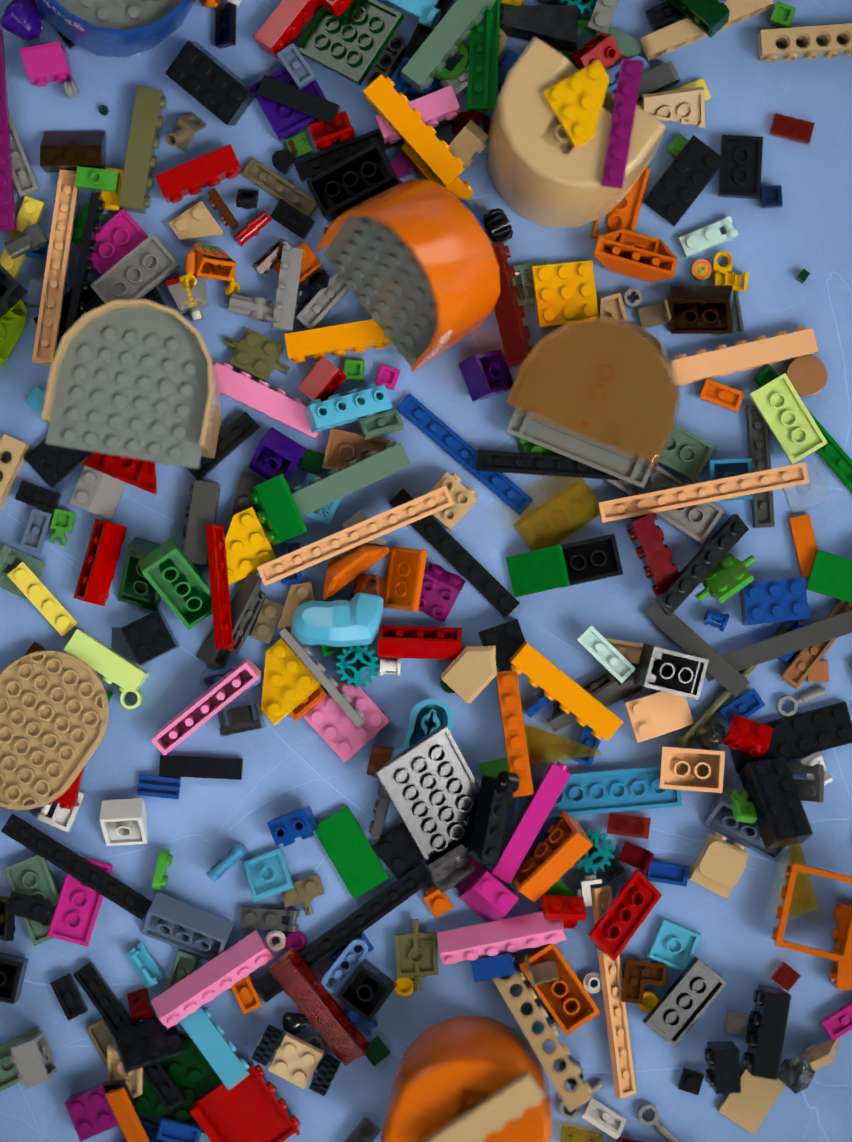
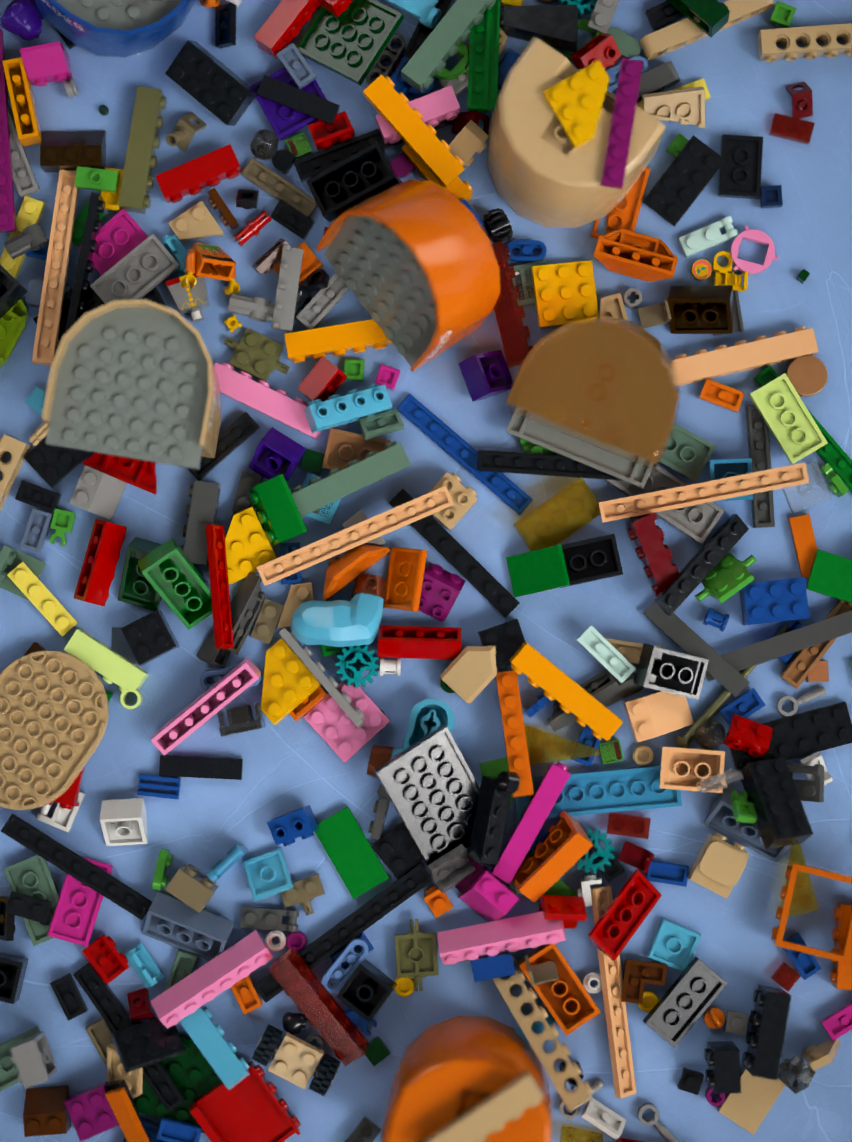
none -> light orange brick [2,57,42,147]
none -> reddish brown slope [23,1085,71,1137]
none -> tan axle [29,421,49,446]
none -> red bracket [81,934,129,985]
none -> medium azure hinge [161,234,187,277]
none -> dark tan brick [165,864,218,913]
none -> yellow piece [224,315,242,333]
none -> clear smoke head [250,129,279,160]
none -> blue plate [506,240,547,262]
none -> tile [599,739,624,764]
none -> tan tile [632,745,654,766]
none -> clear plate [695,768,743,793]
none -> orange tile [703,1007,725,1029]
none -> magenta bush [705,1087,725,1106]
none -> bright pink piece [730,226,778,274]
none -> blue plate [783,932,822,980]
none -> dark red bracket [785,82,813,120]
none -> bright green plate [819,463,850,497]

